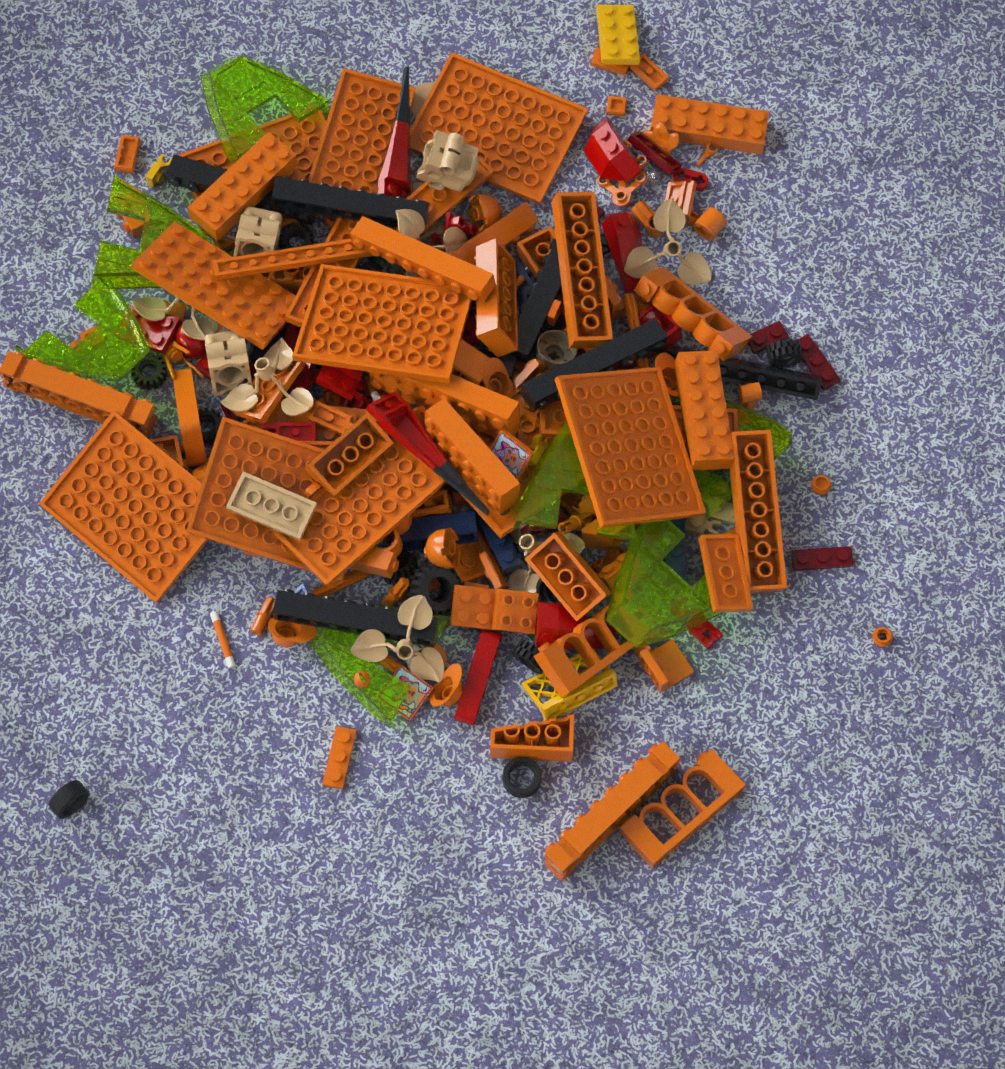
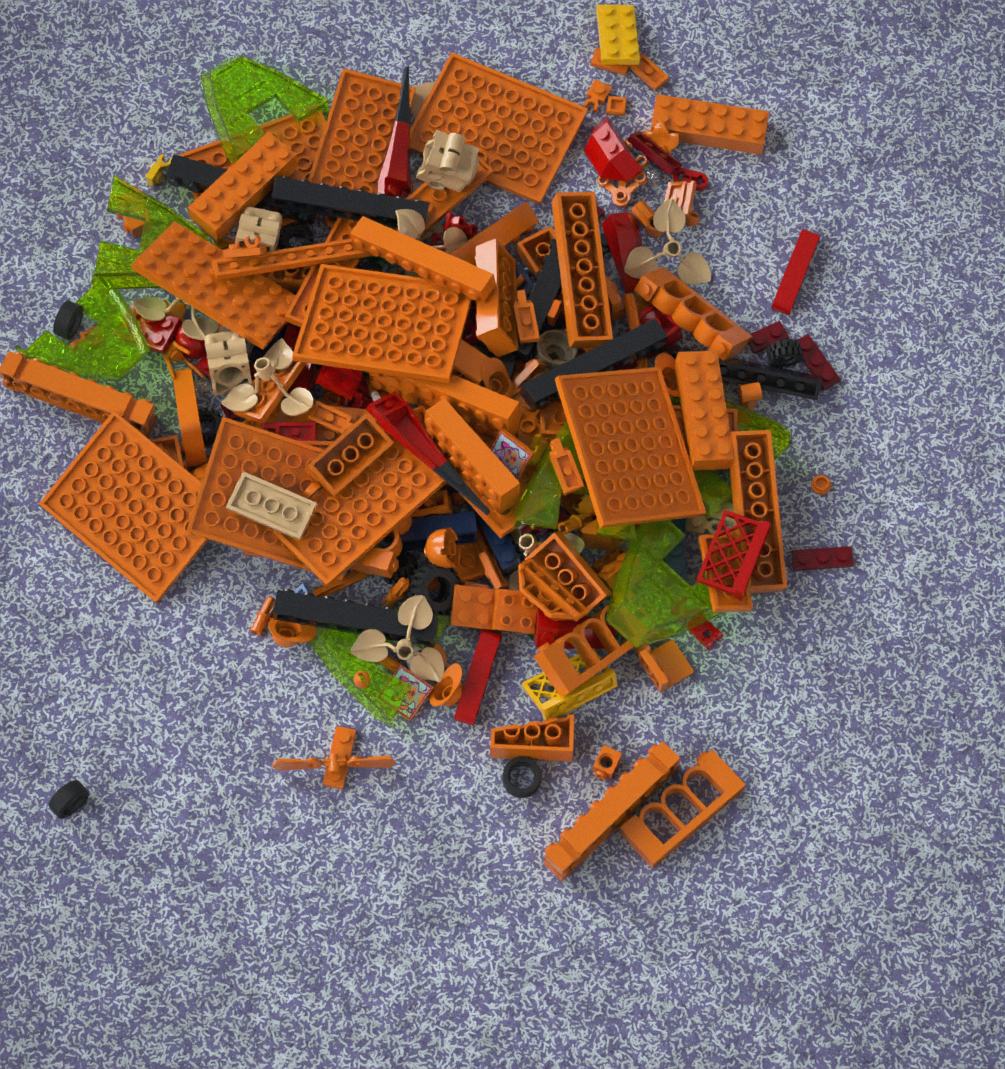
orange plate [114,135,141,174] -> none
black tyre [131,353,168,390] -> none
orange bar [210,611,236,669] -> none
orange cylinder [468,194,503,233] -> none
black tyre [512,639,543,674] -> none
orange piece [693,207,727,241] -> none
orange hand [695,142,718,167] -> none
orange plate [872,627,893,647] -> none
none -> black tyre [53,300,84,340]
none -> orange plate [223,236,267,258]
none -> orange piece [272,754,396,775]
none -> orange hinge [513,290,540,344]
none -> orange wedge [518,558,590,621]
none -> orange hinge [549,438,584,495]
none -> orange plate [584,79,612,113]
none -> orange brick [592,745,622,780]
none -> red fence [696,509,771,601]
none -> red beam [771,229,821,316]

